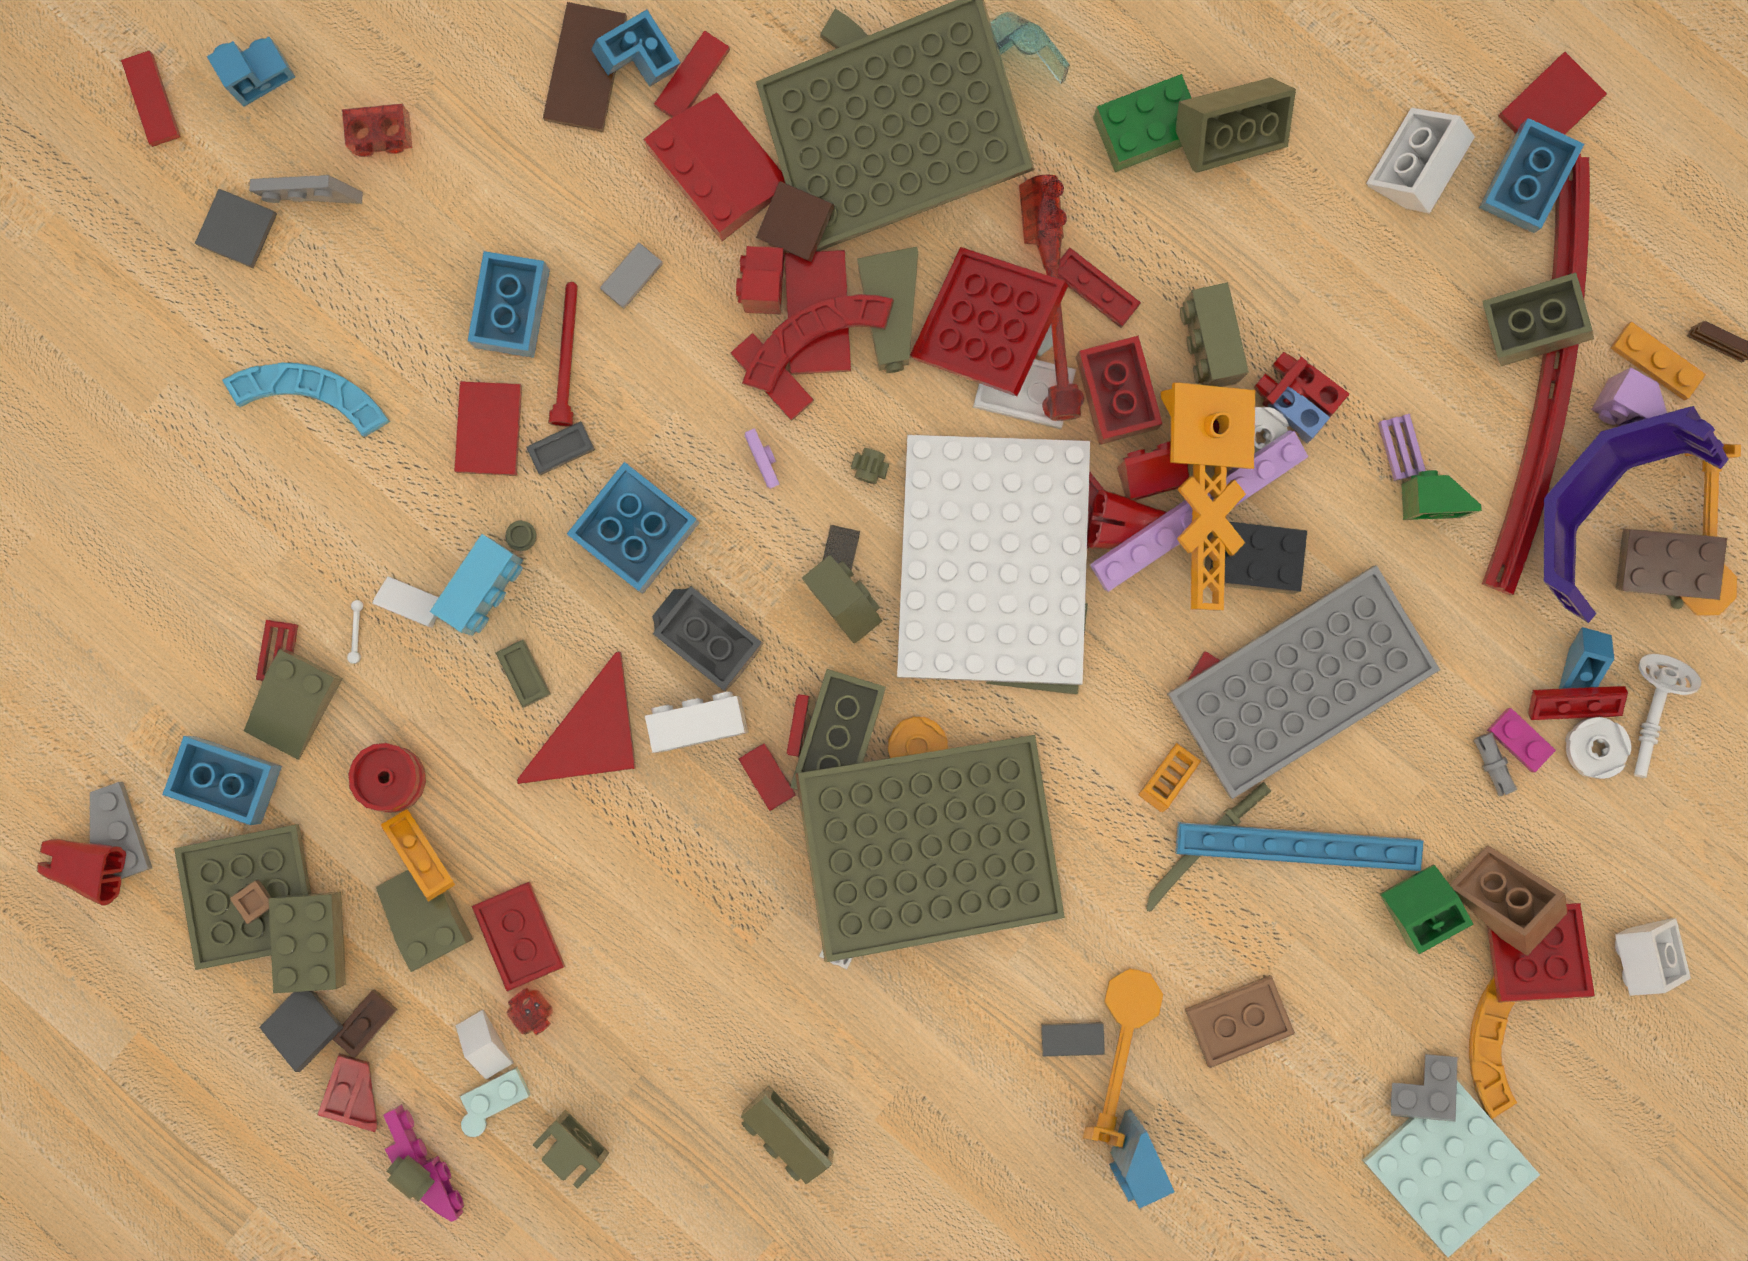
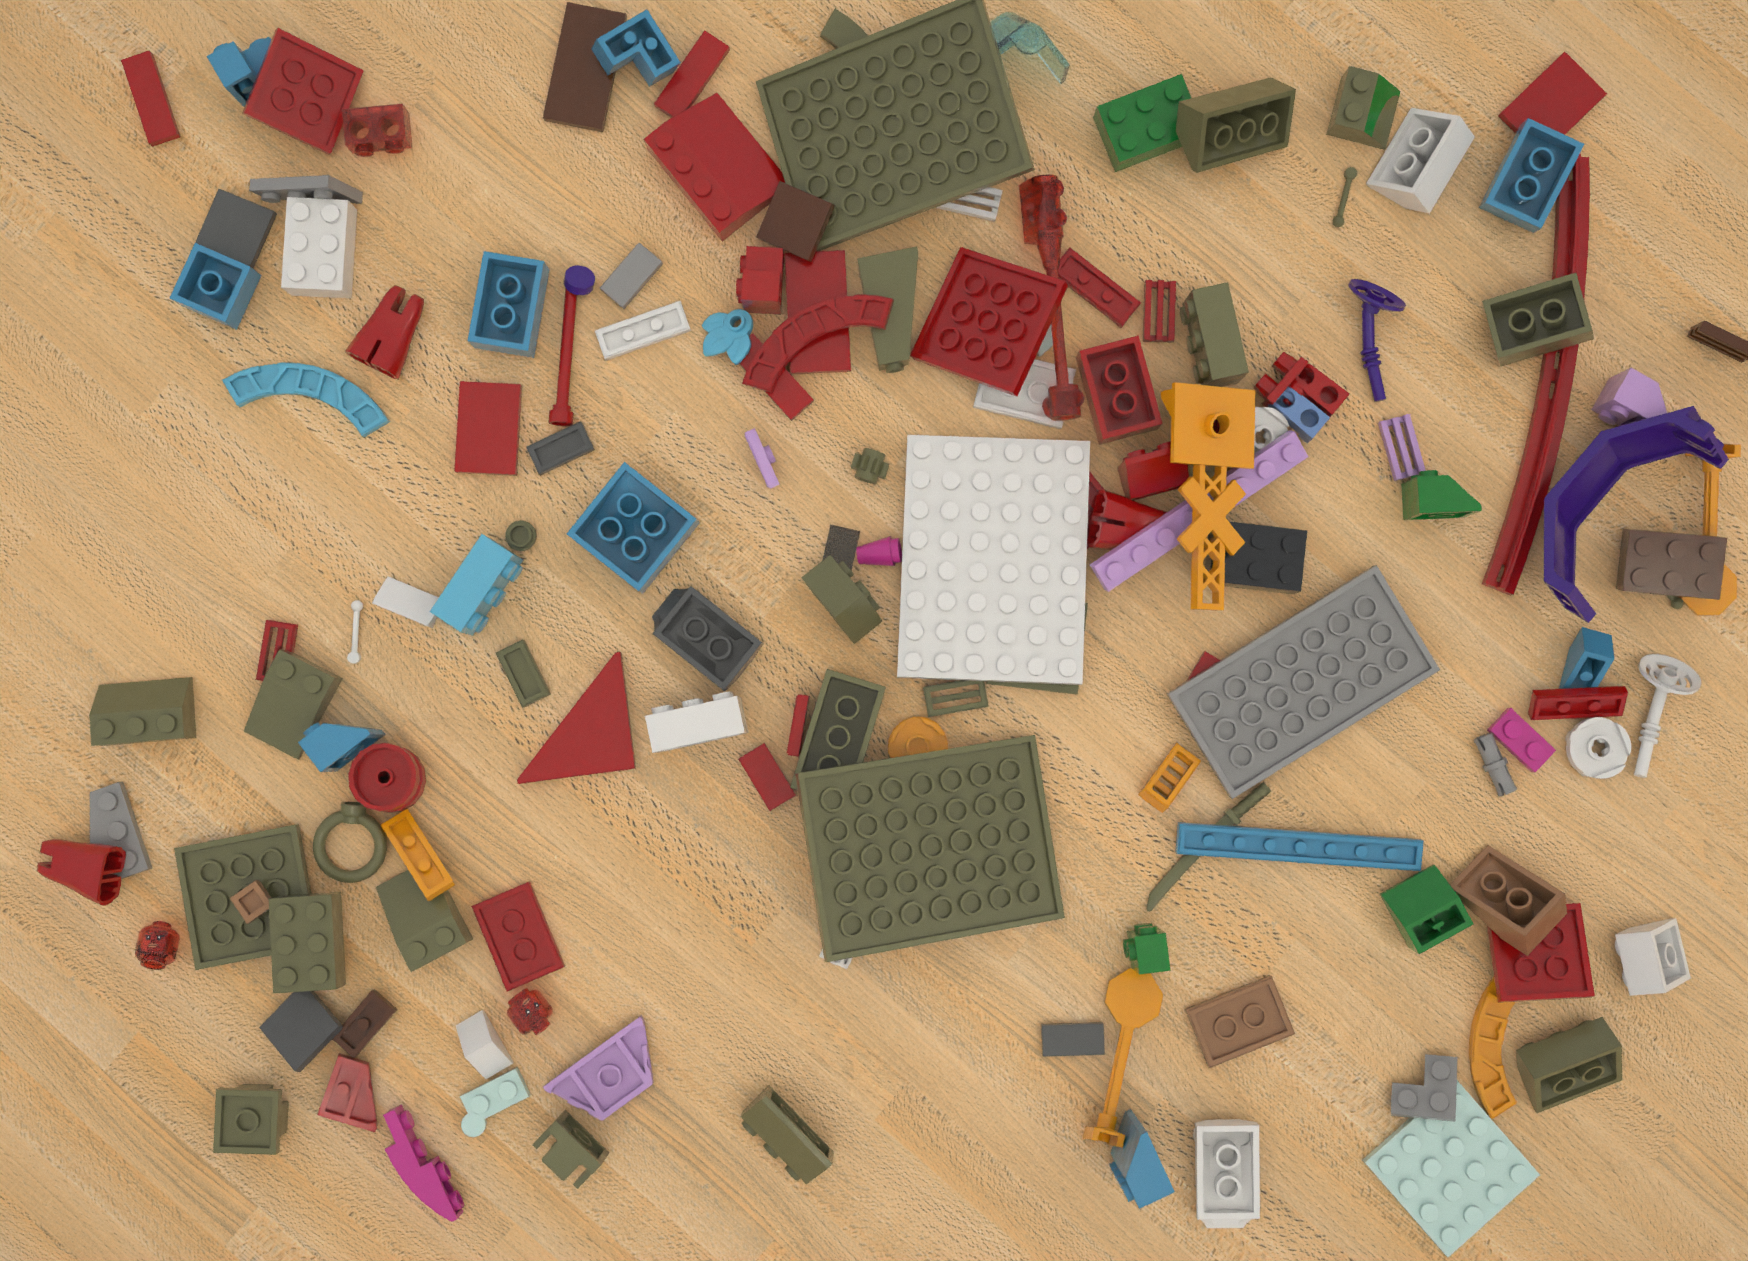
dark azure brick [162,736,282,825] -> none
olive brick [386,1155,435,1202] -> none
light orange plate [1610,322,1706,401] -> none
none -> olive slope [89,677,196,746]
none -> clear red head [135,921,180,970]
none -> dark azure brick [170,243,262,330]
none -> olive panel [213,1084,289,1155]
none -> red plate [242,28,364,155]
none -> white brick [281,197,357,299]
none -> dark azure slope [298,722,386,772]
none -> olive piece [313,802,387,883]
none -> red piece [345,285,424,380]
none -> lavender wing [543,1015,654,1121]
none -> dark purple tile [564,265,595,295]
none -> white tile [595,301,691,361]
none -> medium azure plate [702,309,753,365]
none -> dark pink cone [856,536,902,566]
none -> olive tile [923,680,989,717]
none -> white tile [937,187,1003,222]
none -> green brick [1123,923,1171,975]
none -> red tile [1143,280,1176,343]
none -> white slope [1193,1119,1260,1228]
none -> olive slope [1326,66,1401,150]
none -> olive hinge [1333,167,1357,227]
none -> dark purple dish [1348,279,1406,402]
none -> olive slope [1516,1017,1622,1113]

